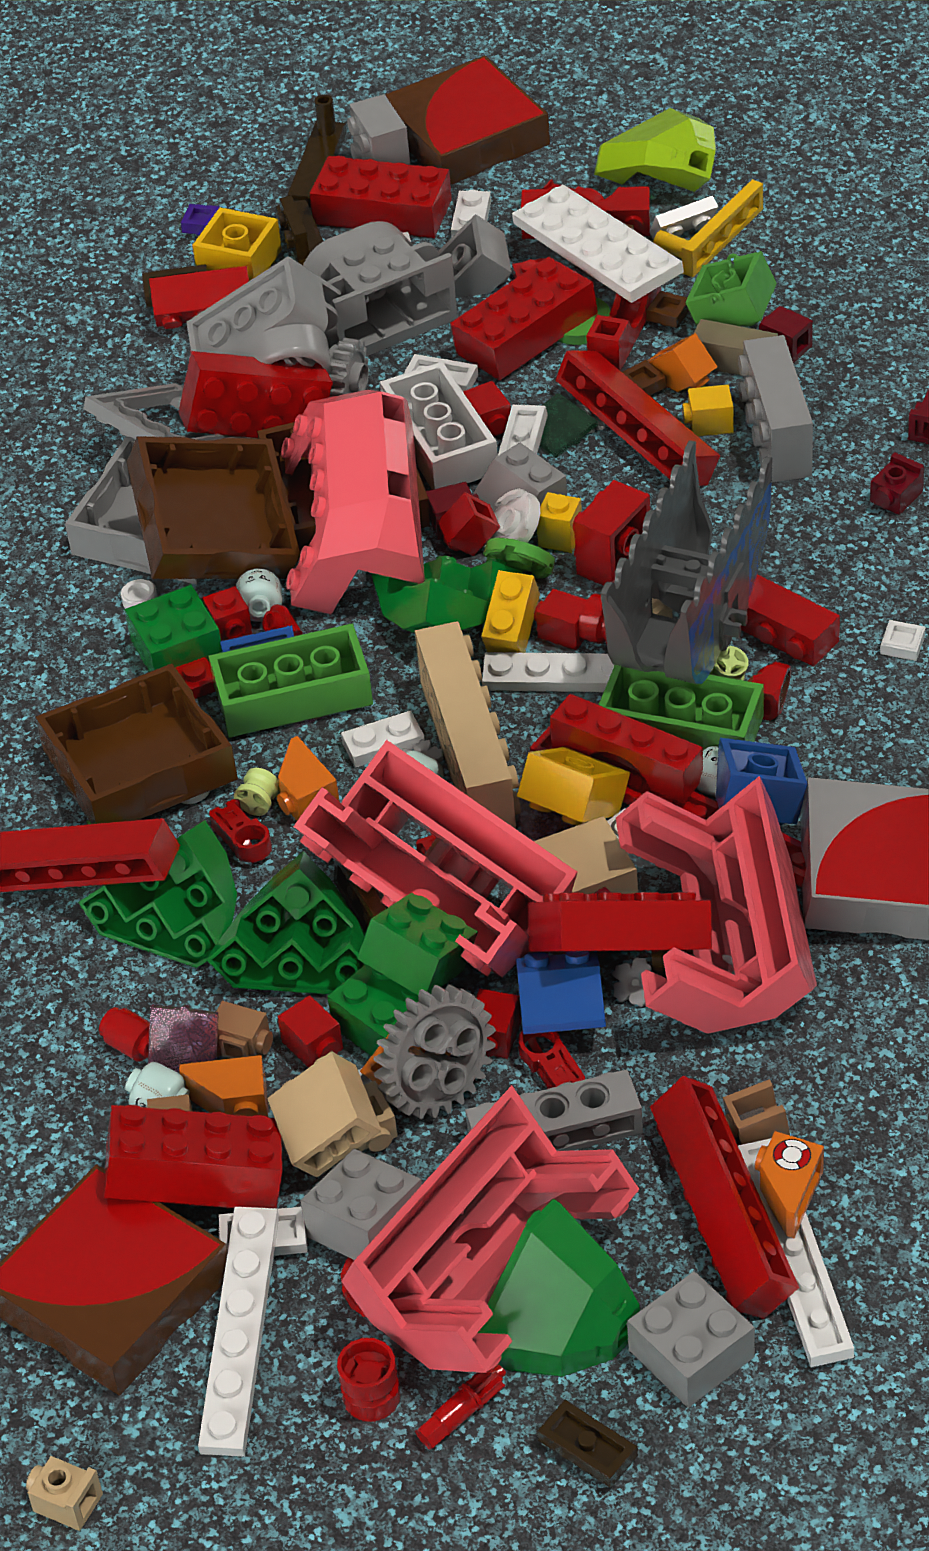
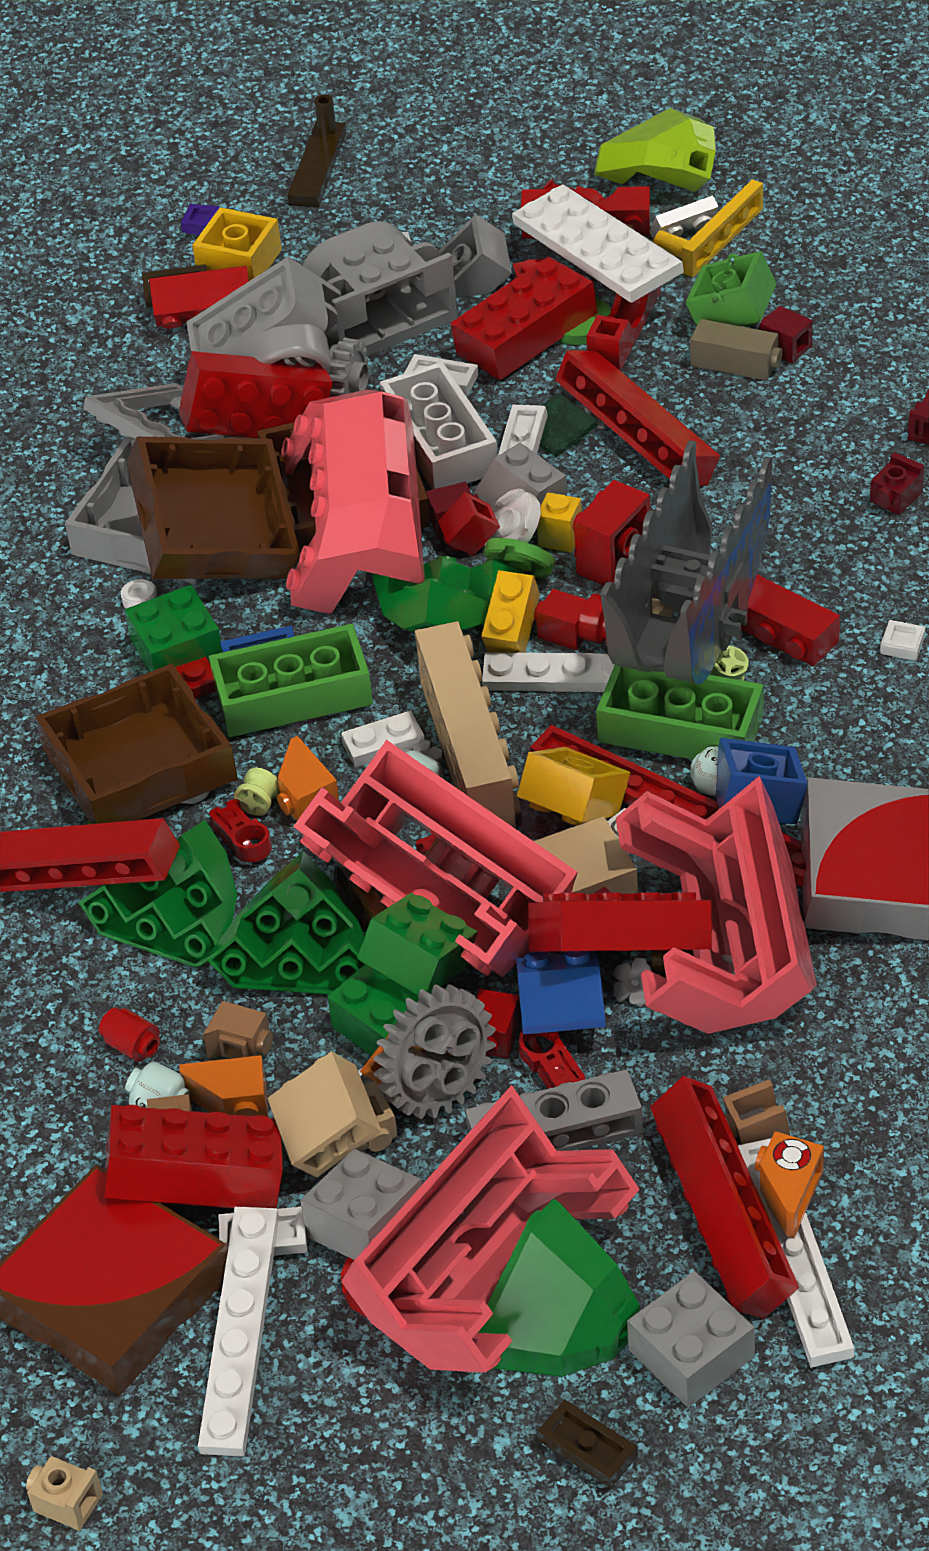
clear pink piece [148,1004,219,1074] -> none
red brick [202,586,253,641] -> none
light aqua head [236,568,283,622] -> none
red plate [262,604,303,636] -> none
dark brown bracket [275,195,323,266] -> none
red brick [277,995,343,1068] -> none
red brick [310,156,452,238] -> none
red wheel [337,1338,400,1421] -> none
light grey brick [347,94,410,165] -> none
tile [385,55,550,185] -> none
red piece [415,1364,506,1450] -> none
white plate [451,190,491,238] -> none
red brick [463,381,511,437] -> none
red arch [550,694,703,804] -> none
reddish brown plate [622,360,666,396] -> none
reddish brown plate [646,291,689,328] -> none
orange slope [647,333,718,392] -> none
yellow brick [682,384,734,437] -> none
light grey brick [738,335,813,482] -> none
red rock [747,662,791,721] -> none

